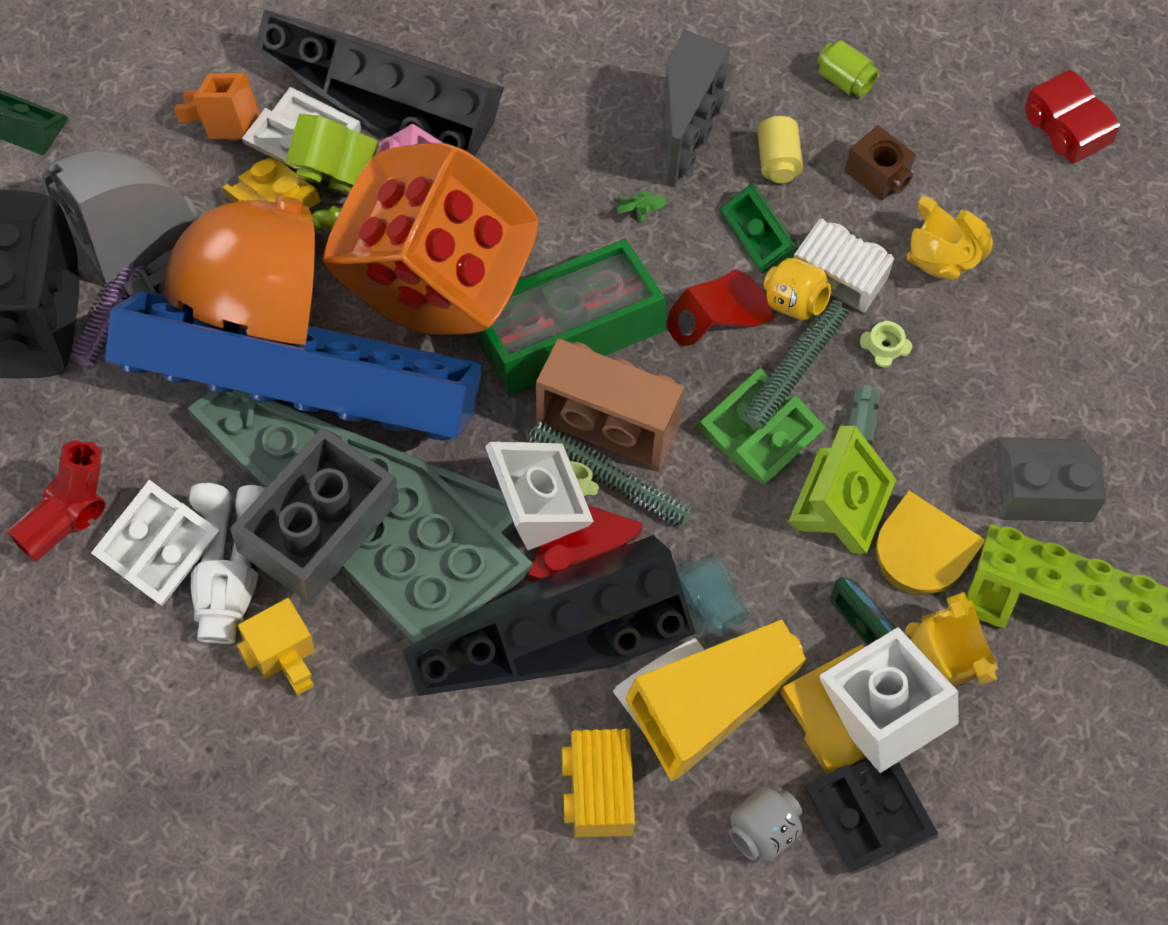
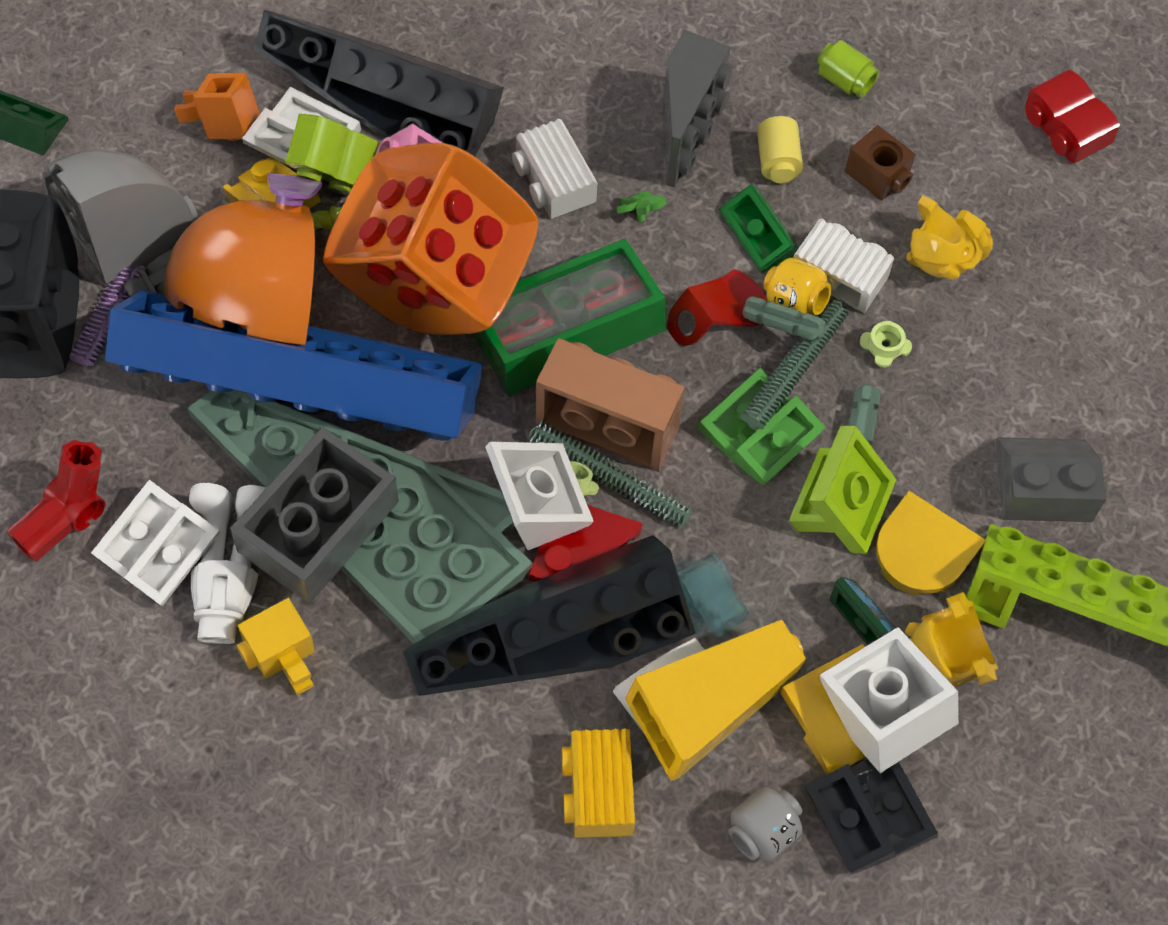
none -> medium lavender piece [267,173,322,206]
none -> white brick [512,119,598,219]
none -> sand green axle [743,296,825,342]

